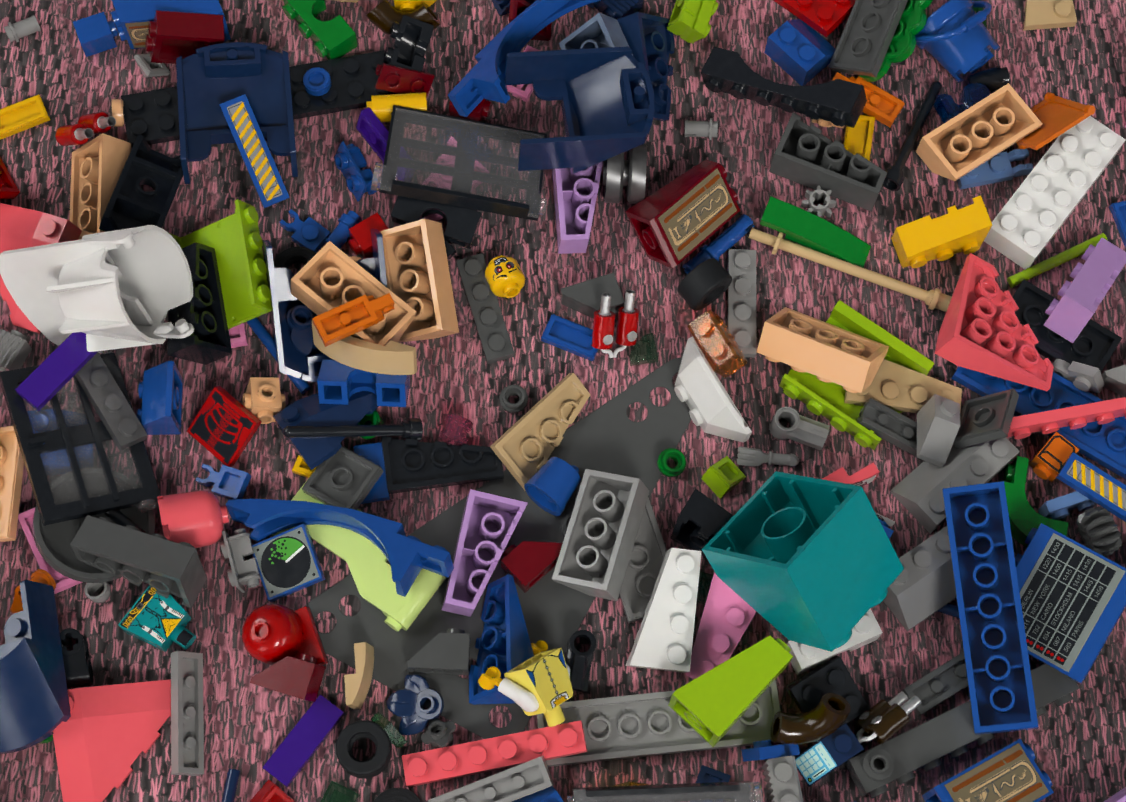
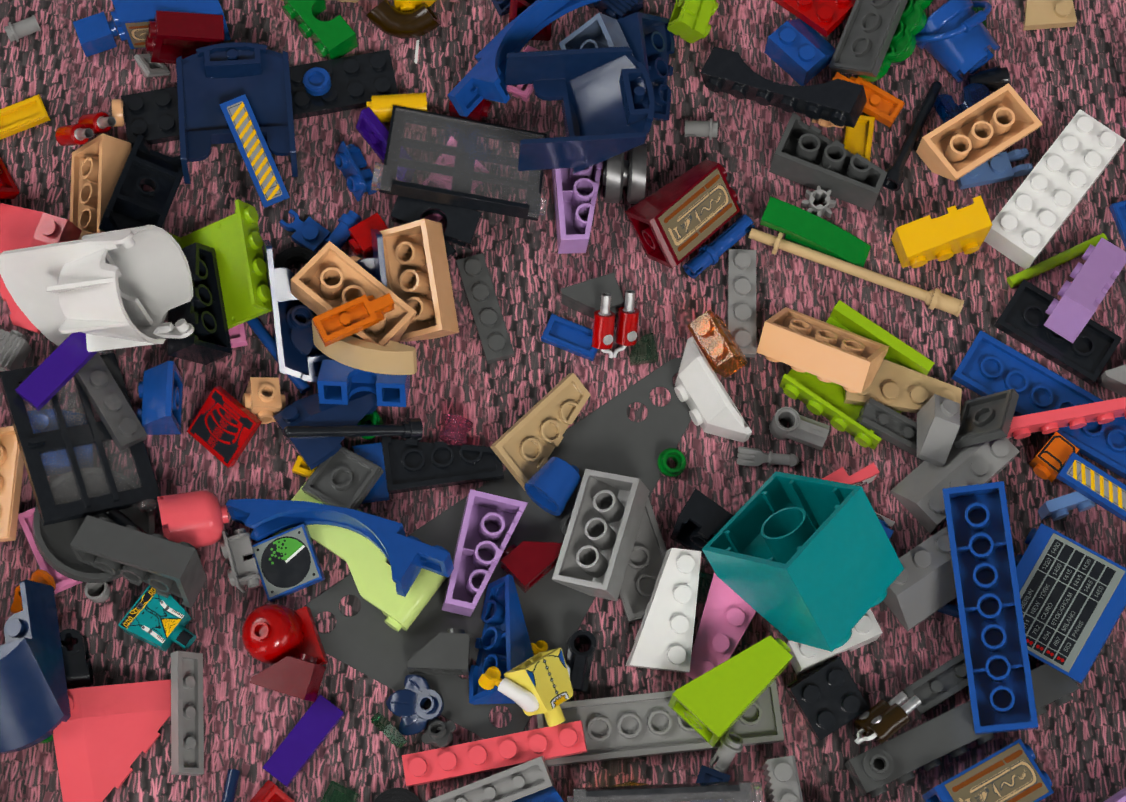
blue plate [195,464,252,500] -> none
black tyre [336,720,392,778] -> none
tan slope [344,642,374,710] -> none
dark red hinge [375,63,435,96] -> none
black cylinder [382,15,434,72] -> none
yellow head [484,255,526,298] -> none
dark grey plate [499,385,528,413] -> none
black tyre [677,258,732,311] -> none
lime slope [701,456,746,499] -> none
blue plate [741,739,800,762] -> none
dark brown cylinder [770,693,851,745] -> none
slope [795,723,864,787] -> none
coral slope [935,253,1054,391] -> none
green arch [1004,456,1068,548] -> none
orange container [1016,92,1095,151] -> none
light grey plate [1053,359,1105,393] -> none
dark grey gear [1076,506,1122,557] -> none
none -> light grey pin [710,732,743,773]

